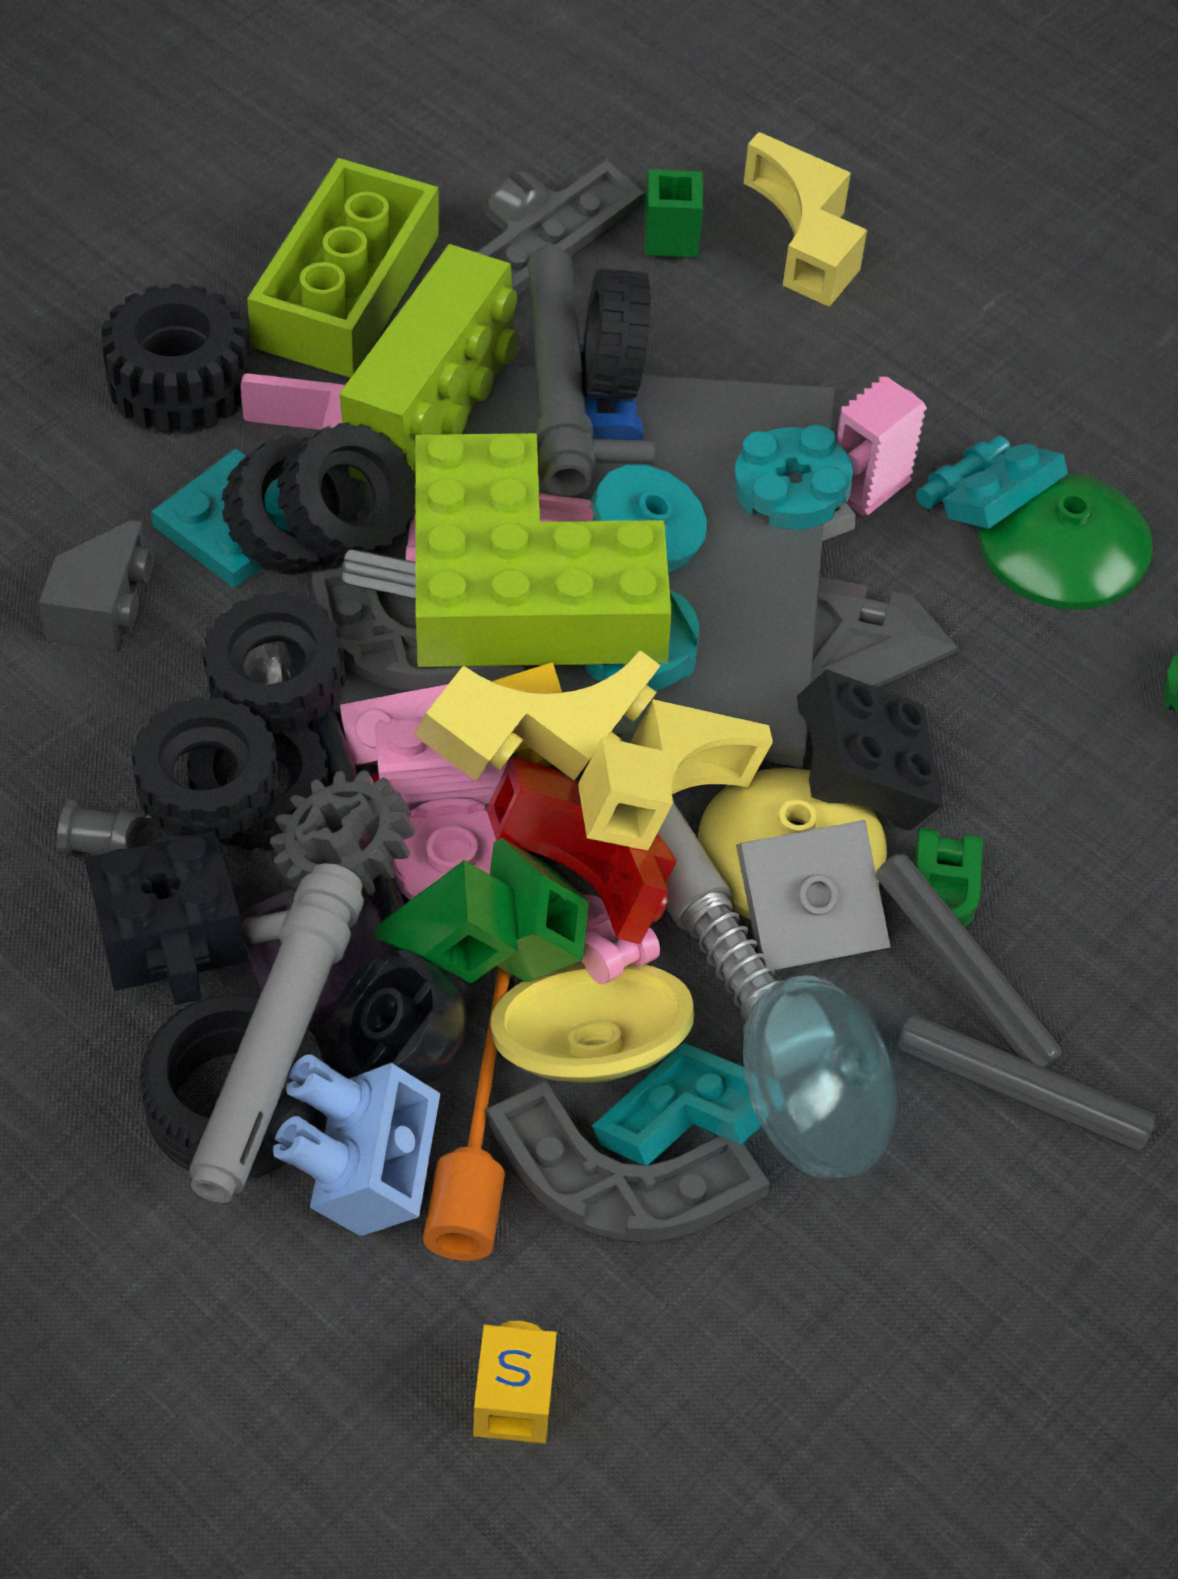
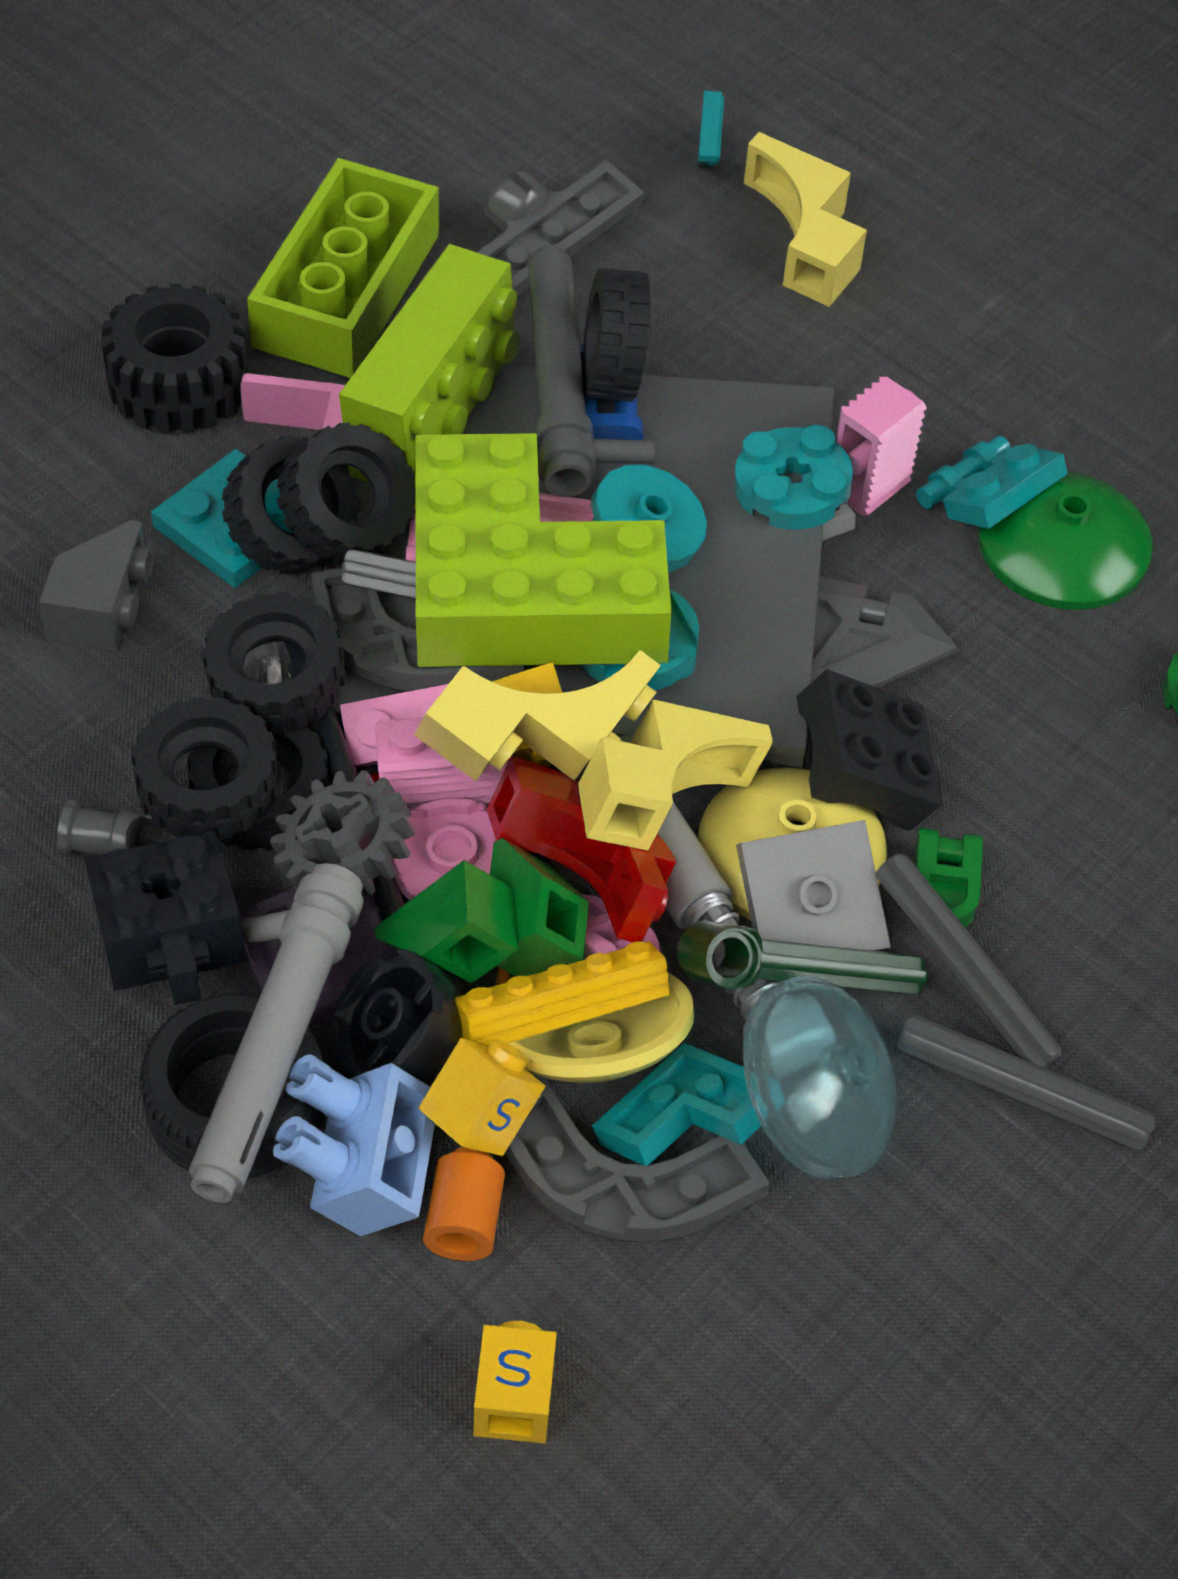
green slope [644,169,703,257] -> none
none -> yellow brick [418,1038,546,1156]
none -> yellow piece [455,941,670,1045]
none -> dark green axle [677,921,928,995]
none -> teal tile [697,90,724,167]

